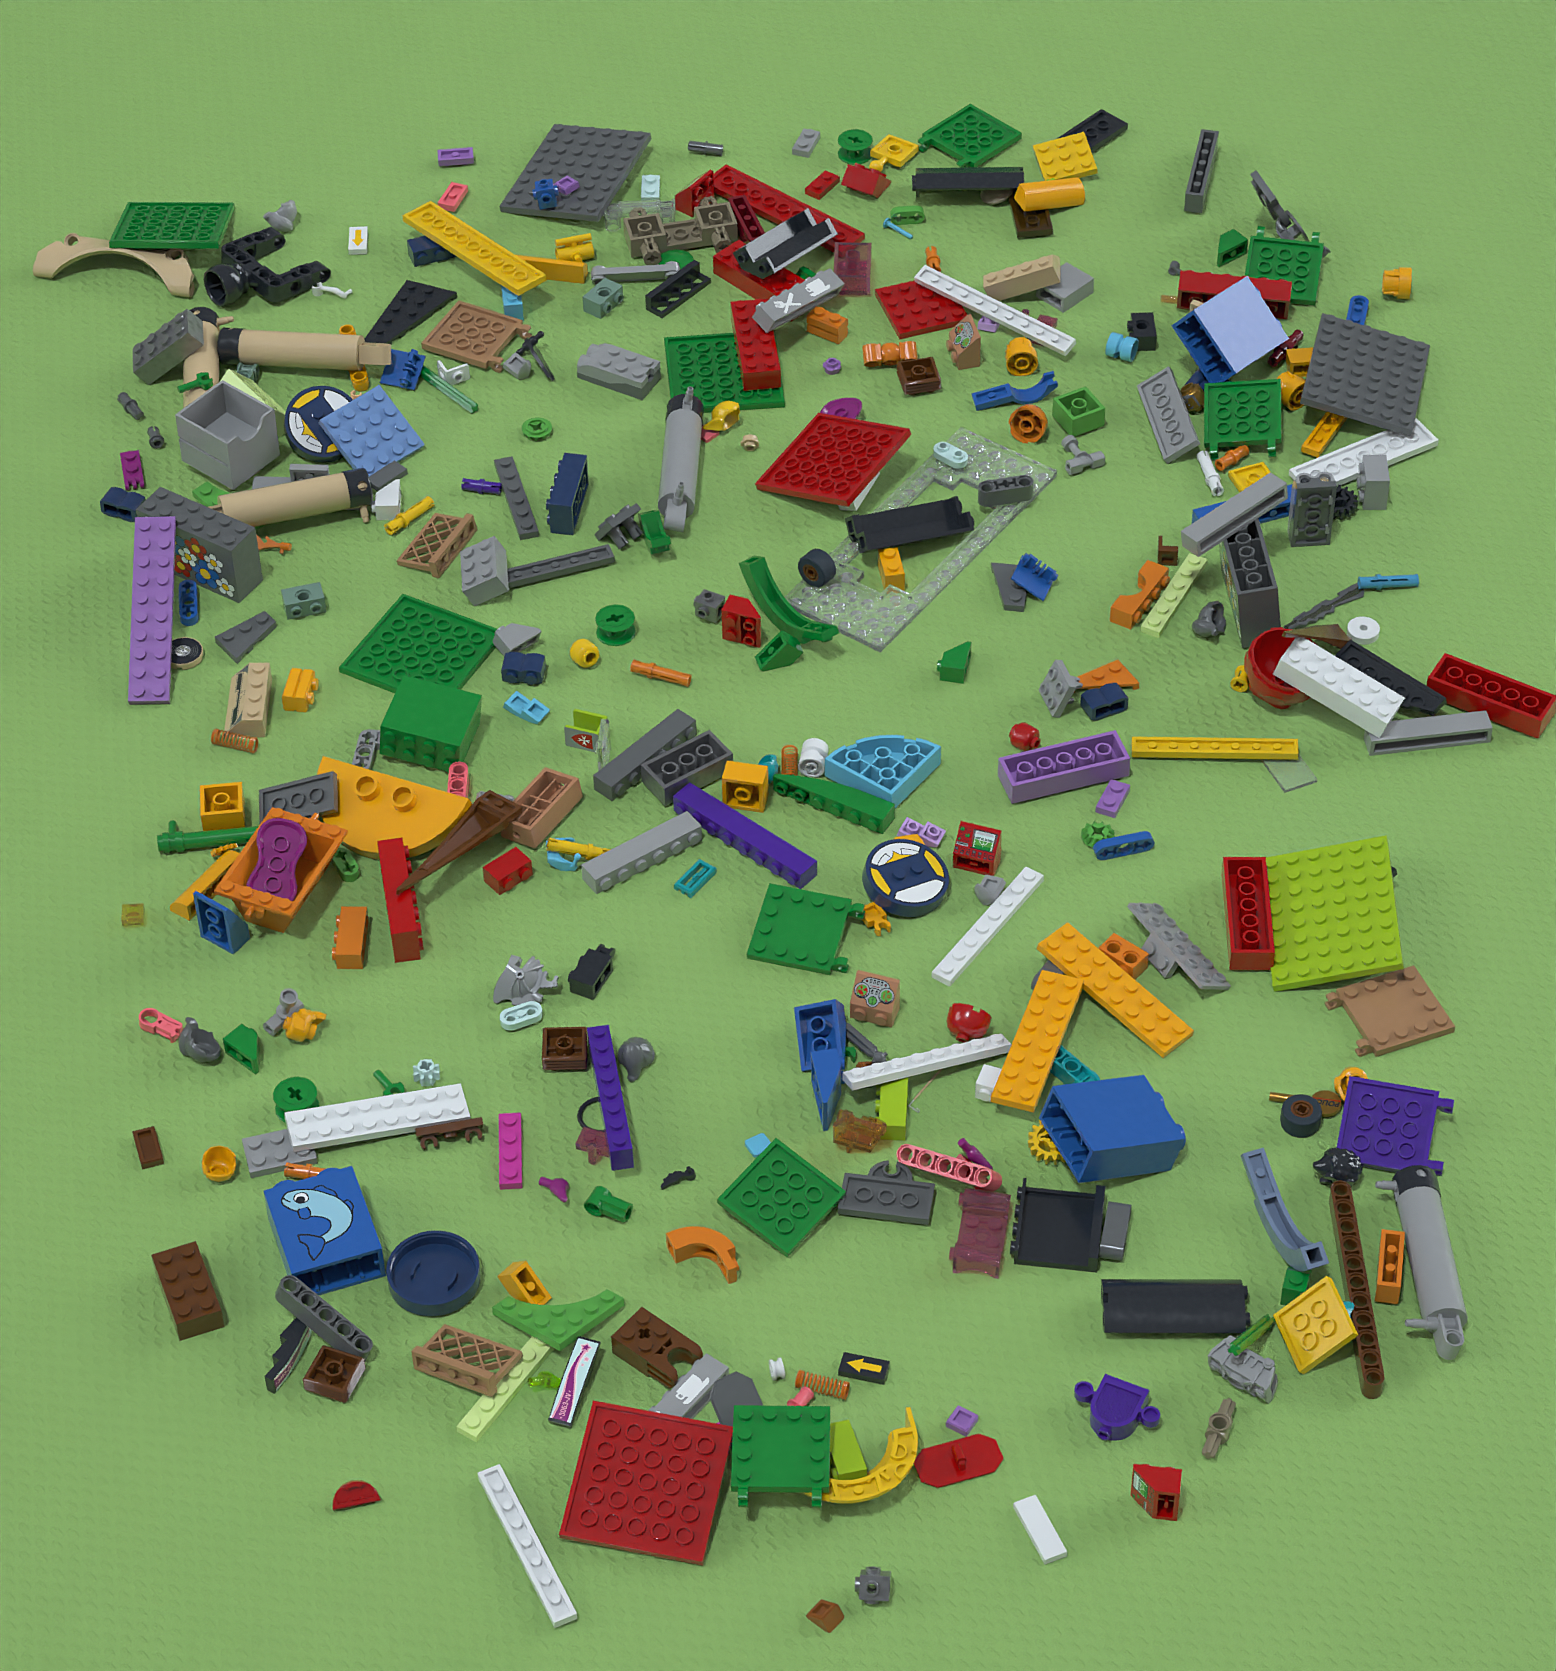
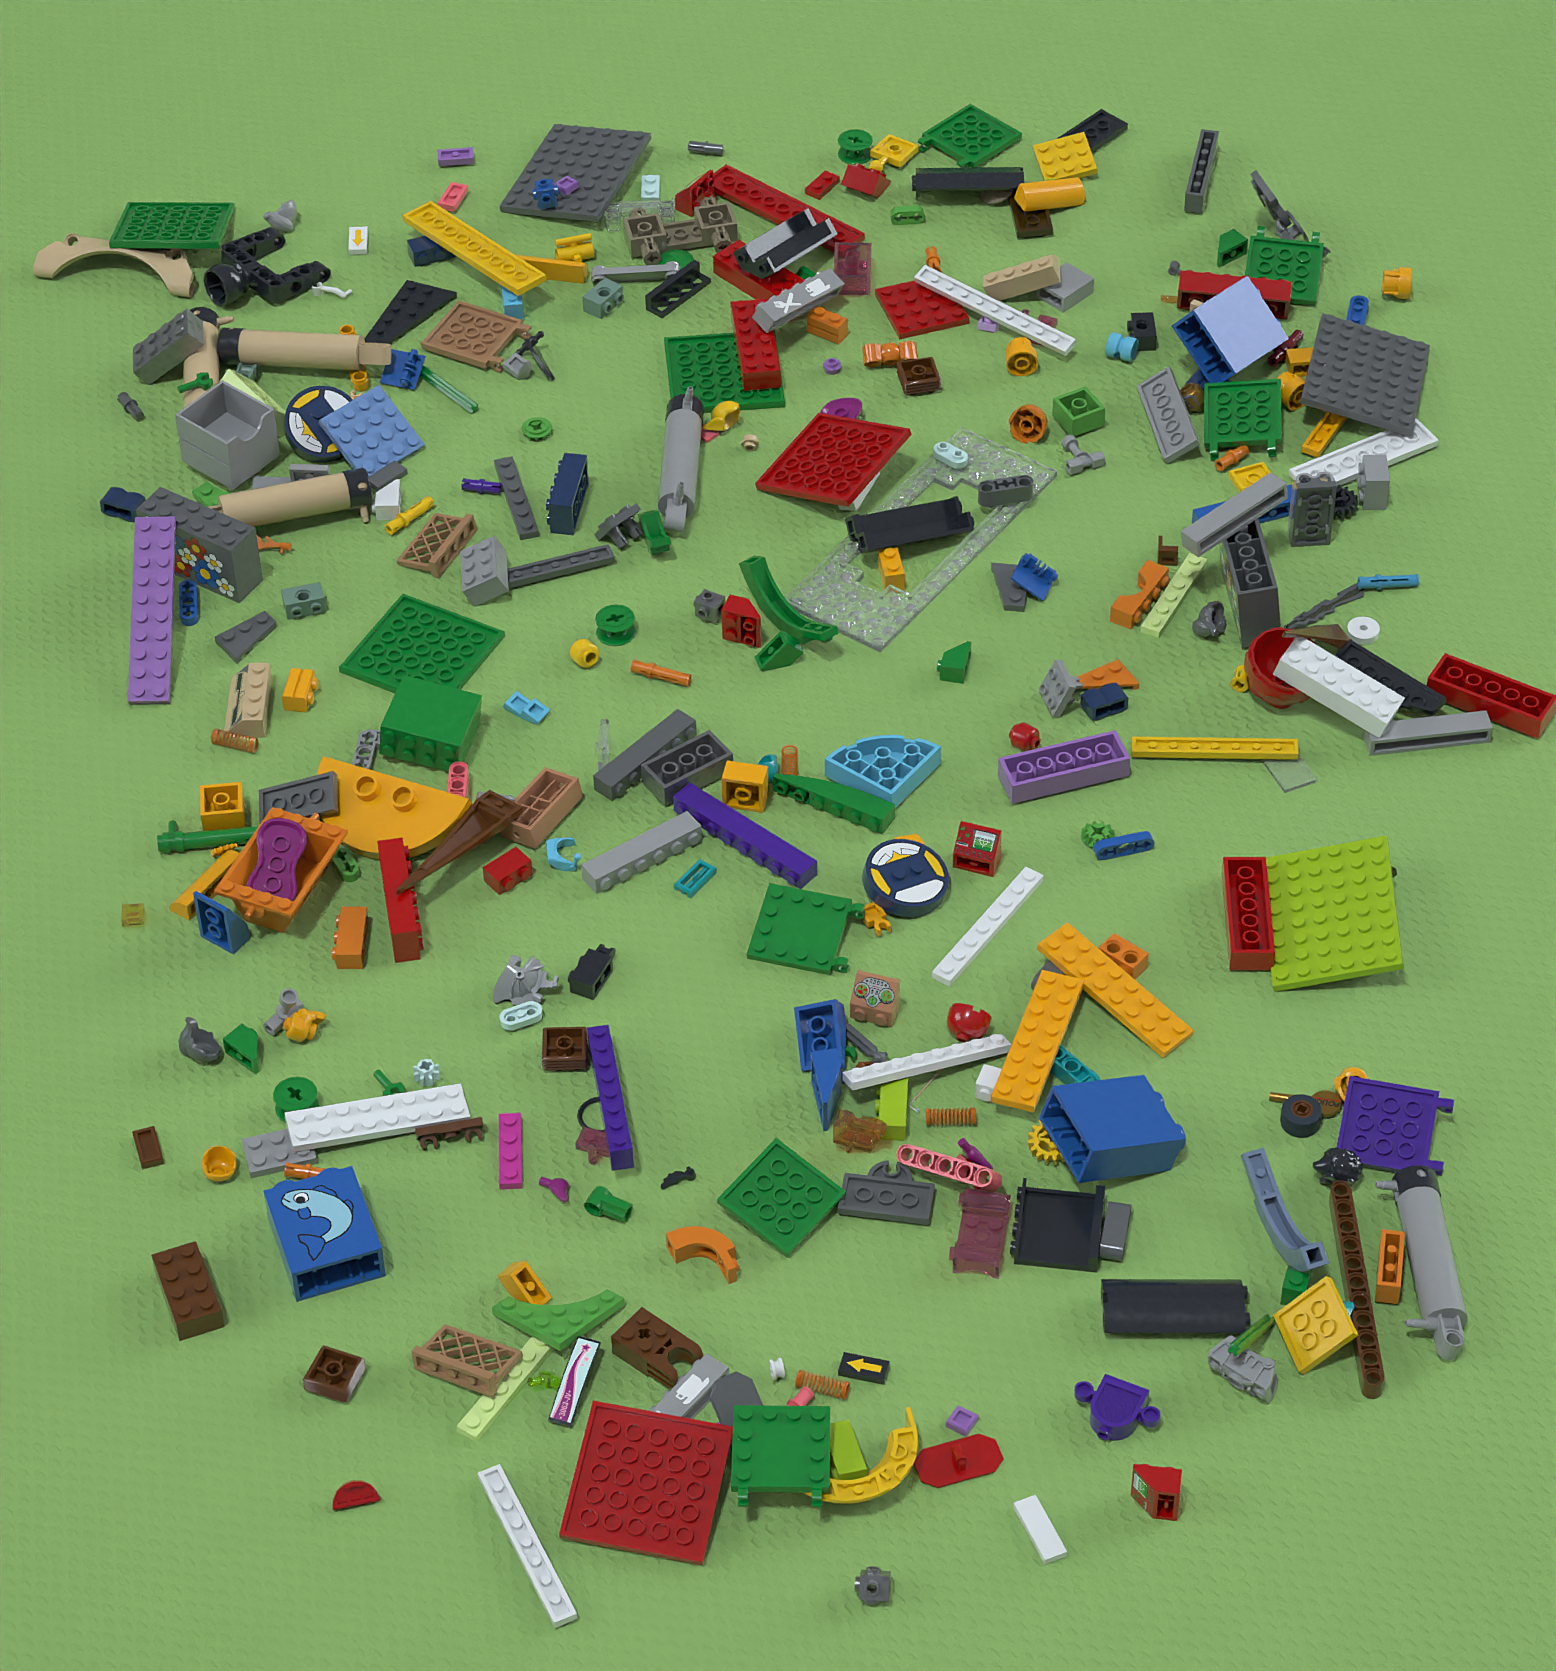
magenta hinge [120,450,145,490] -> none
coral piece [139,1008,183,1043] -> none
dark grey pin [147,426,164,449] -> none
tile [171,637,203,670] -> none
black slope [265,1305,312,1394] -> none
dark grey beam [275,1275,373,1361] -> none
dark blue piece [386,1231,481,1316] -> none
white bracket [437,360,470,385] -> none
light grey slope [493,623,542,656] -> none
dark blue brick [501,652,546,685] -> none
yellow pin [546,837,611,860] -> none
piece [564,709,609,753] -> none
light grey piece [577,343,661,400] -> none
dark grey hair [618,1037,655,1081] -> none
dark red brick [728,194,765,244] -> none
medium azure piece [745,1133,771,1158] -> none
light grey plate [792,129,820,158] -> none
black wheel [798,548,836,588] -> none
white wheel [798,738,829,778] -> none
dark orange slope [806,1599,844,1633] -> none
medium azure pin [883,217,913,239] -> none
lavender slope [897,817,946,847] -> none
nougat slope [946,314,981,370] -> none
blue piece [971,371,1058,411] -> none
light grey plate [974,875,1006,905] -> none
medium lavender plate [1095,779,1130,818] -> none
light grey bracket [1127,902,1231,990] -> none
white pin [1197,451,1224,496] -> none
dark tan axle [1202,1398,1236,1459] -> none
medium nougat plate [1325,965,1455,1057] -> none
none -> orange piece [926,1107,976,1126]

